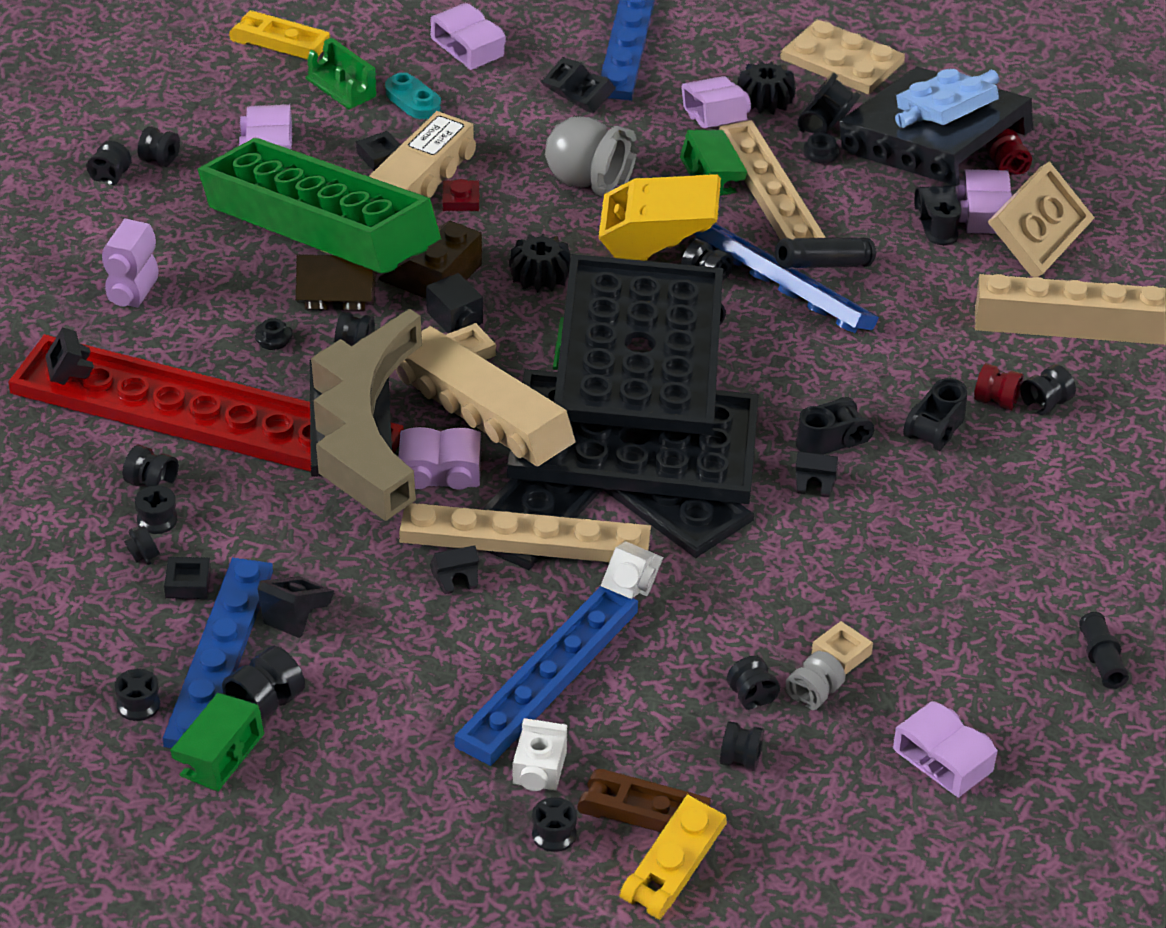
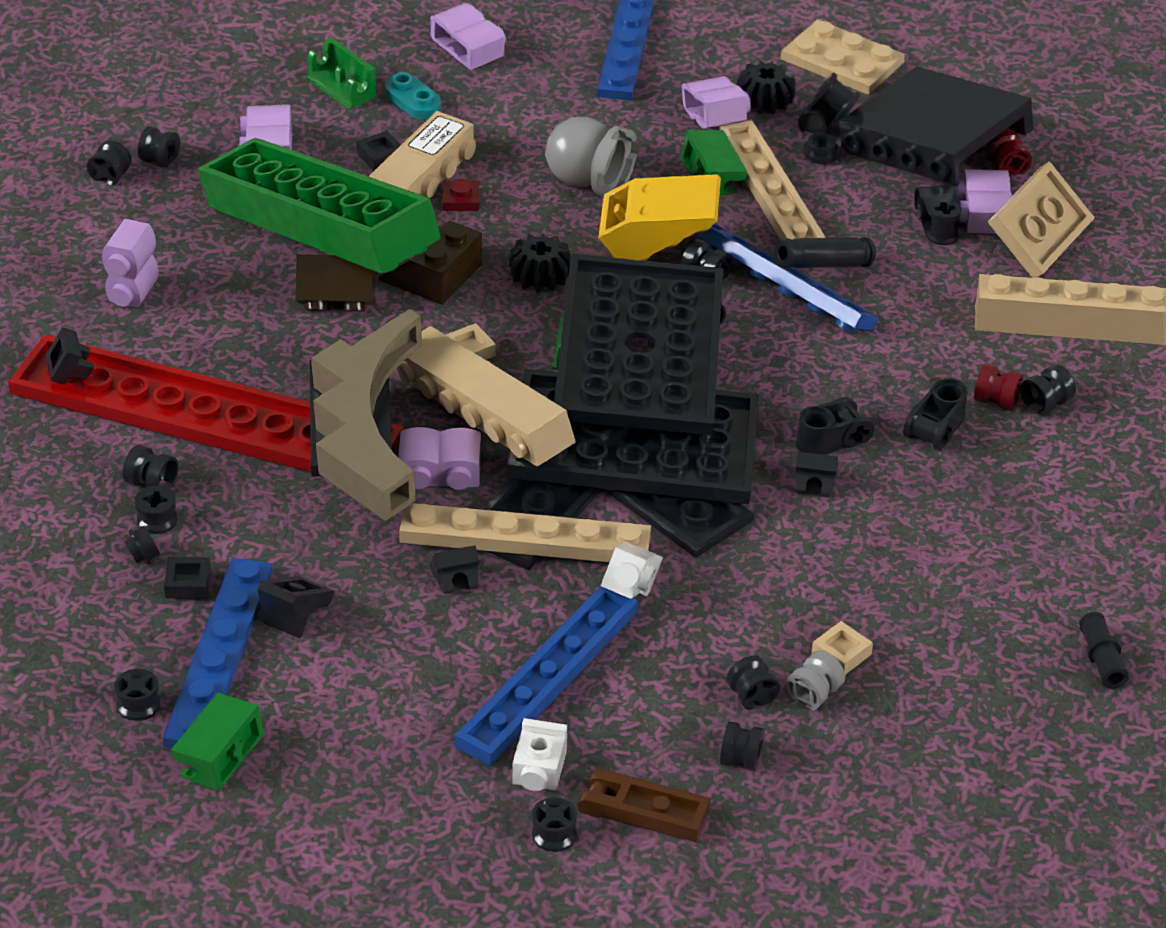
black wheel [222,645,305,721] -> none
yellow plate [229,11,330,60] -> none
black plate [255,318,293,350] -> none
black wheel [334,311,375,346] -> none
black brick [426,273,483,334] -> none
black slope [541,57,616,114] -> none
yellow plate [619,794,727,920] -> none
lavender brick [893,701,997,798] -> none
light blue plate [895,69,999,128] -> none

